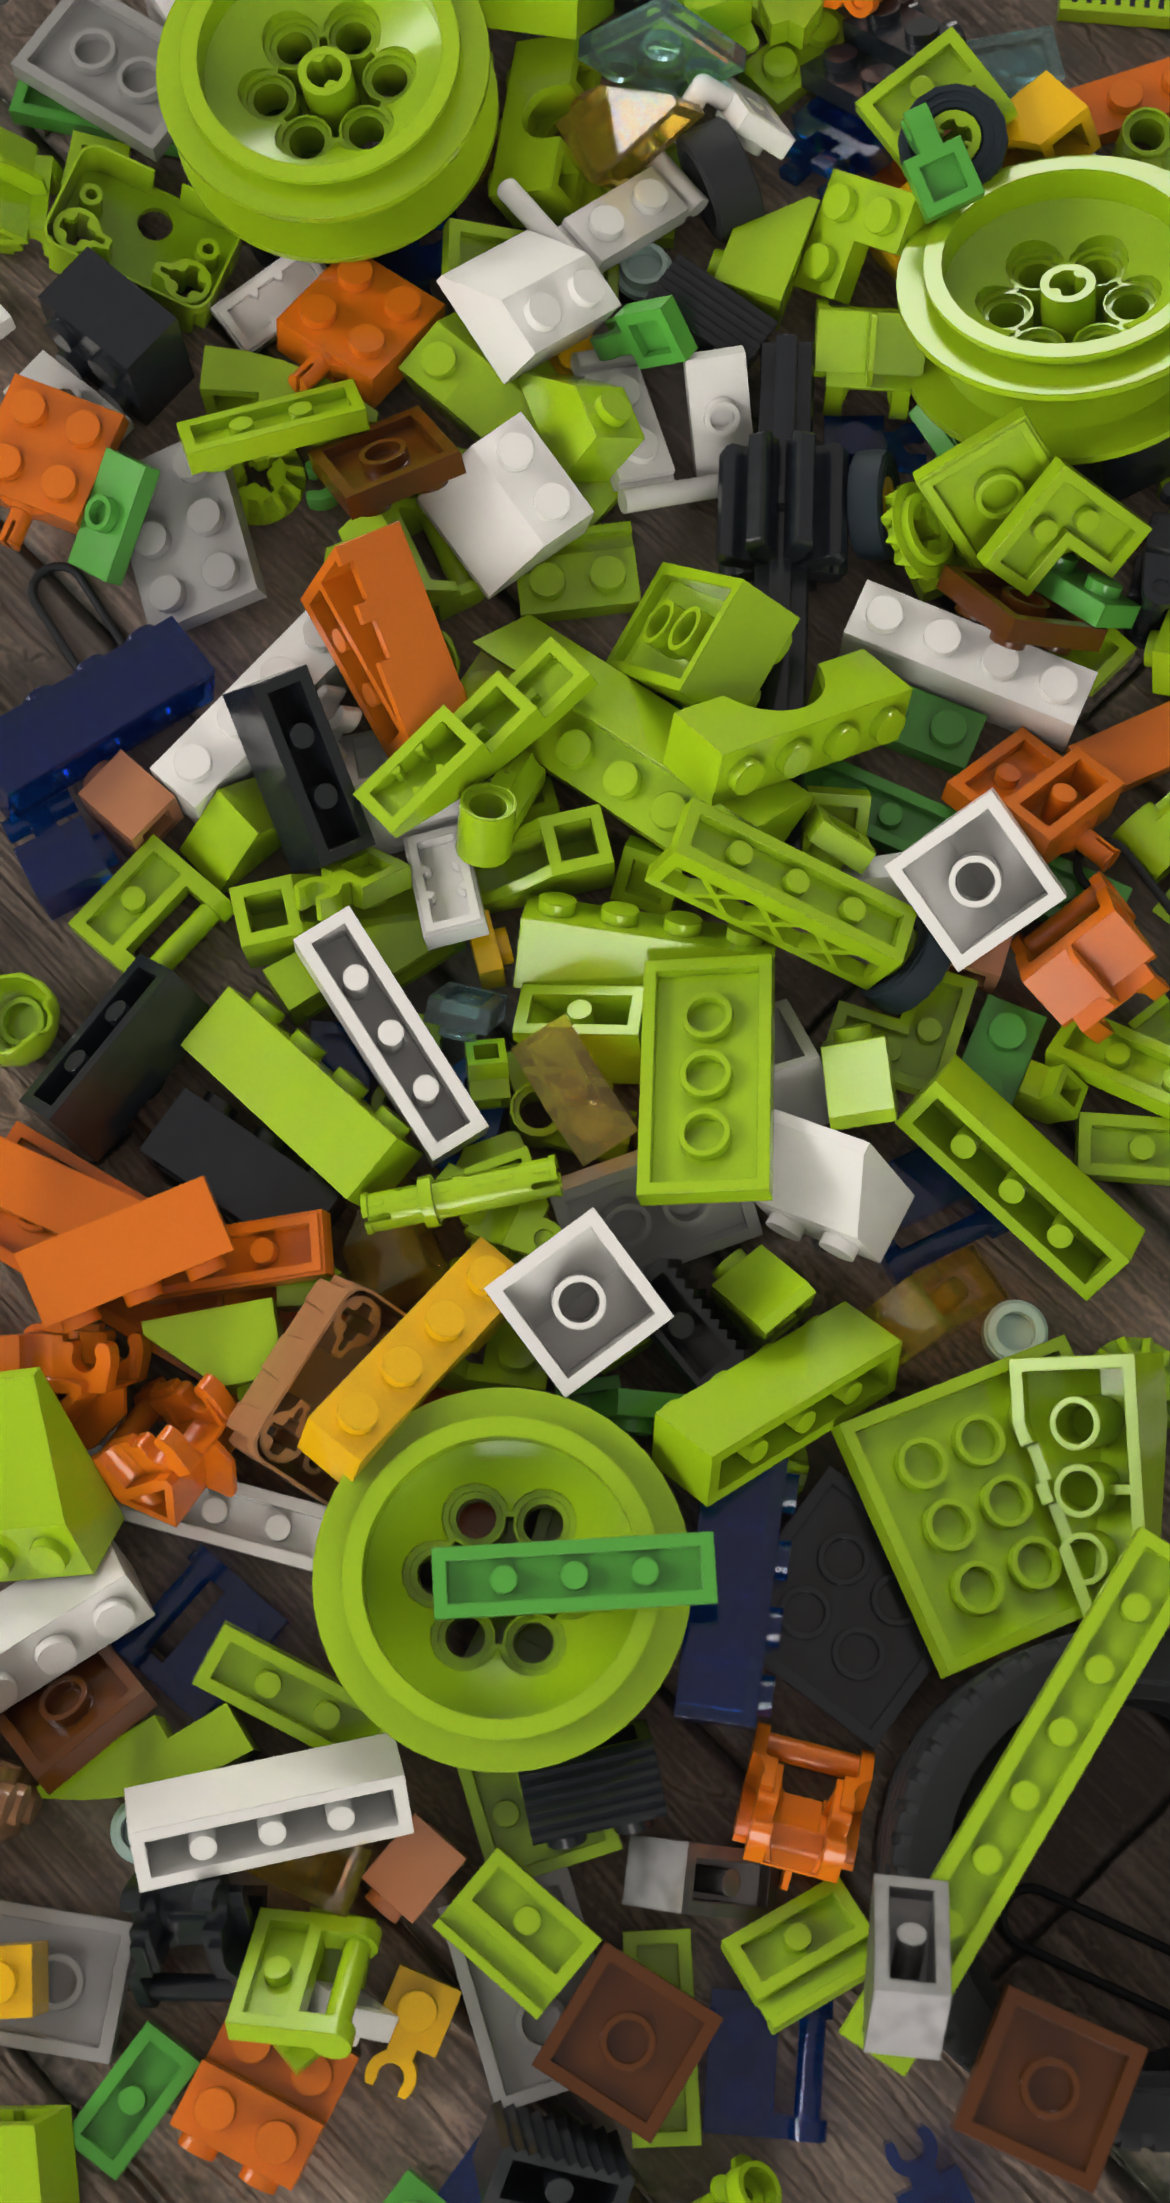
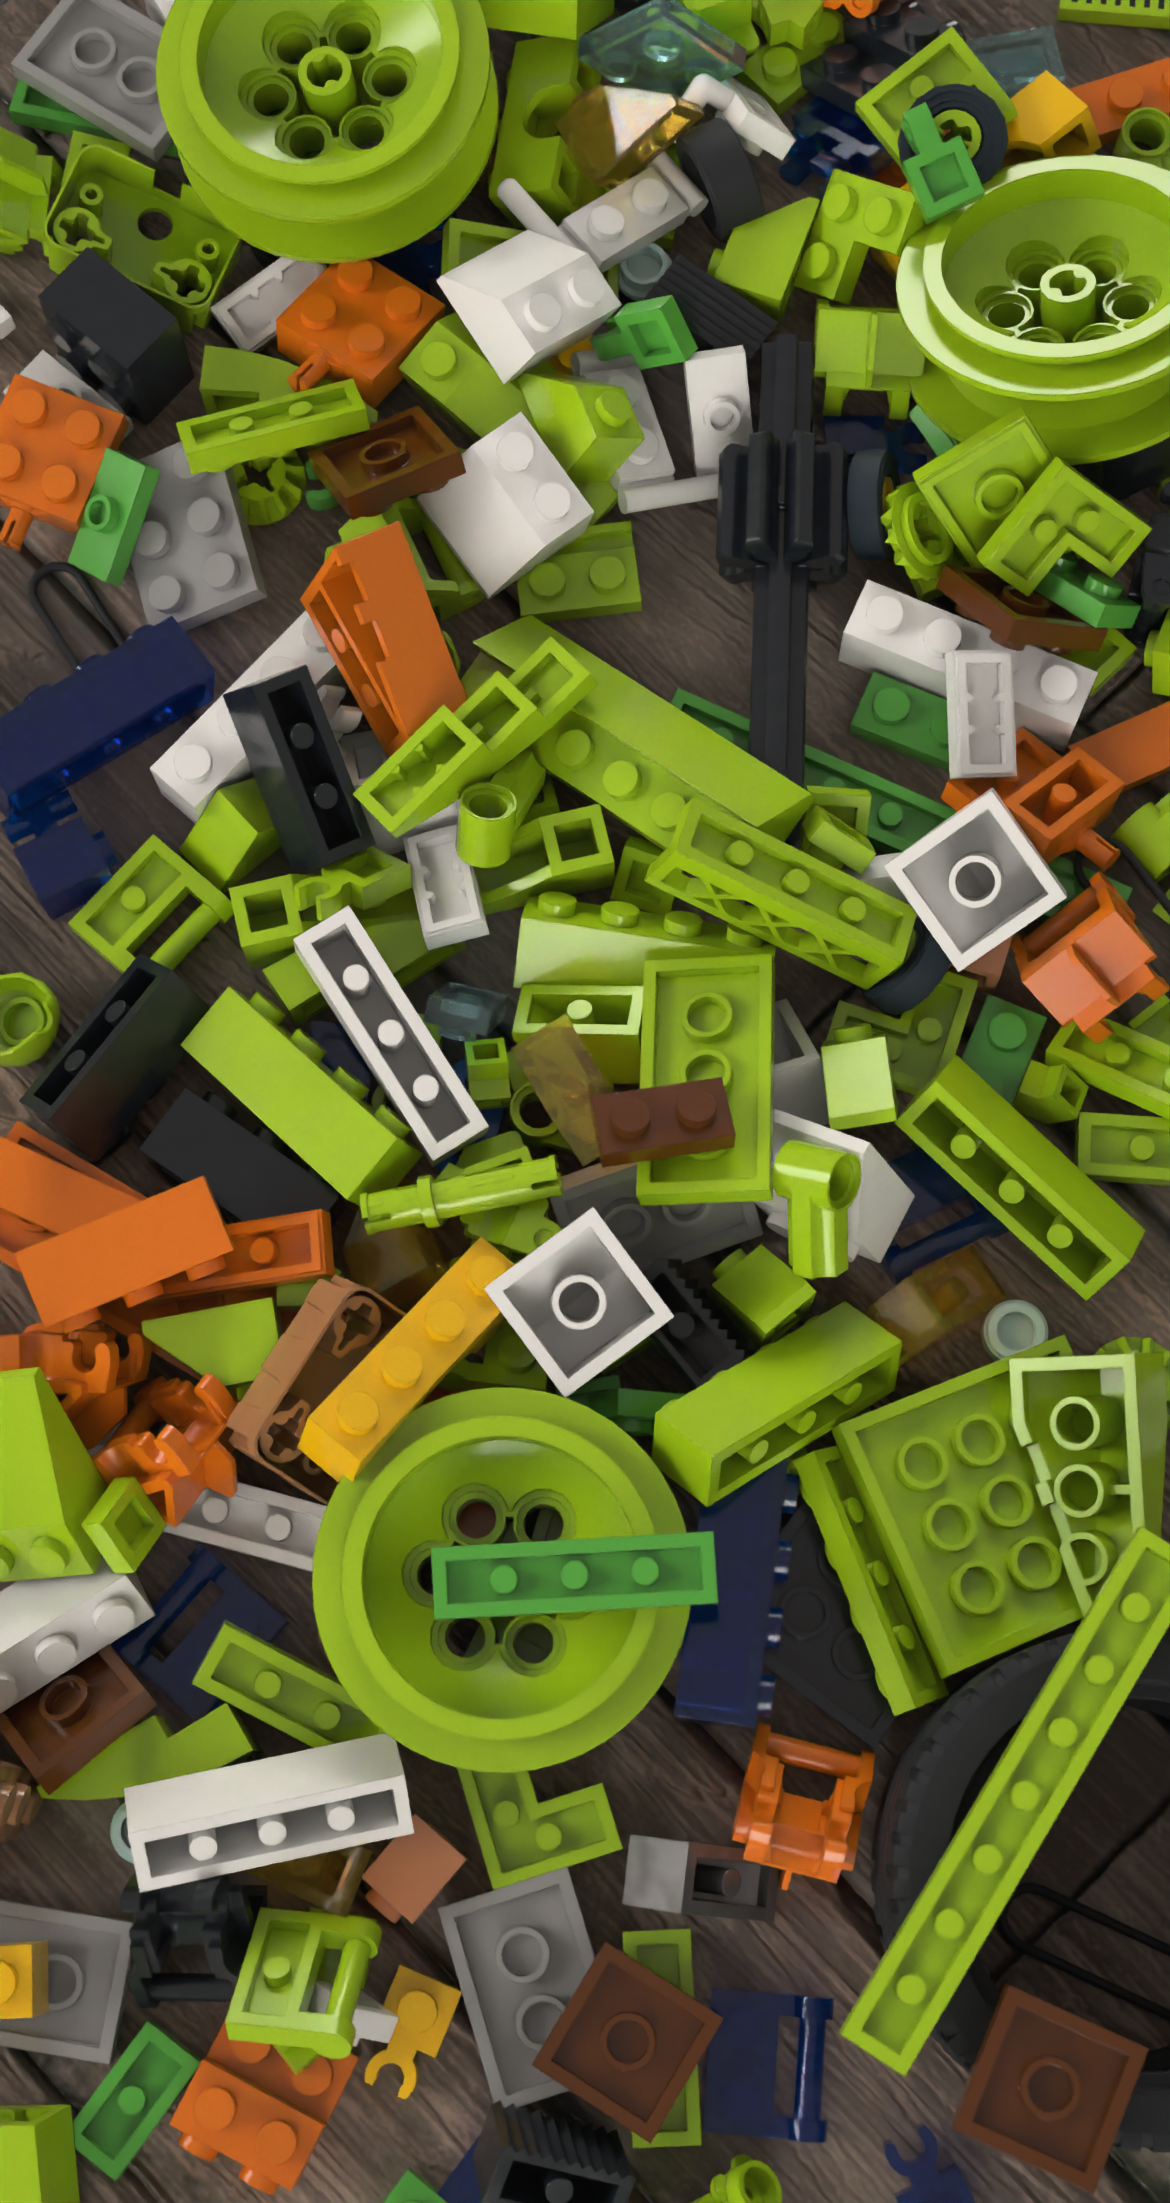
nougat brick [78,750,184,853] -> none
lime plate [432,1847,602,2020] -> none
yellow plate [469,909,514,992] -> none
black brick [518,1718,668,1850] -> none
lime slope [606,562,800,708] -> none
lime arch [663,649,913,806] -> none
lime plate [720,1877,869,2035] -> none
flat silver slope [864,1873,952,2061] -> none
none -> lime plate [81,1476,167,1574]
none -> reddish brown plate [590,1077,736,1168]
none -> lime piece [772,1139,862,1280]
none -> lime plate [793,1445,949,1716]
none -> white plate [945,649,1017,779]

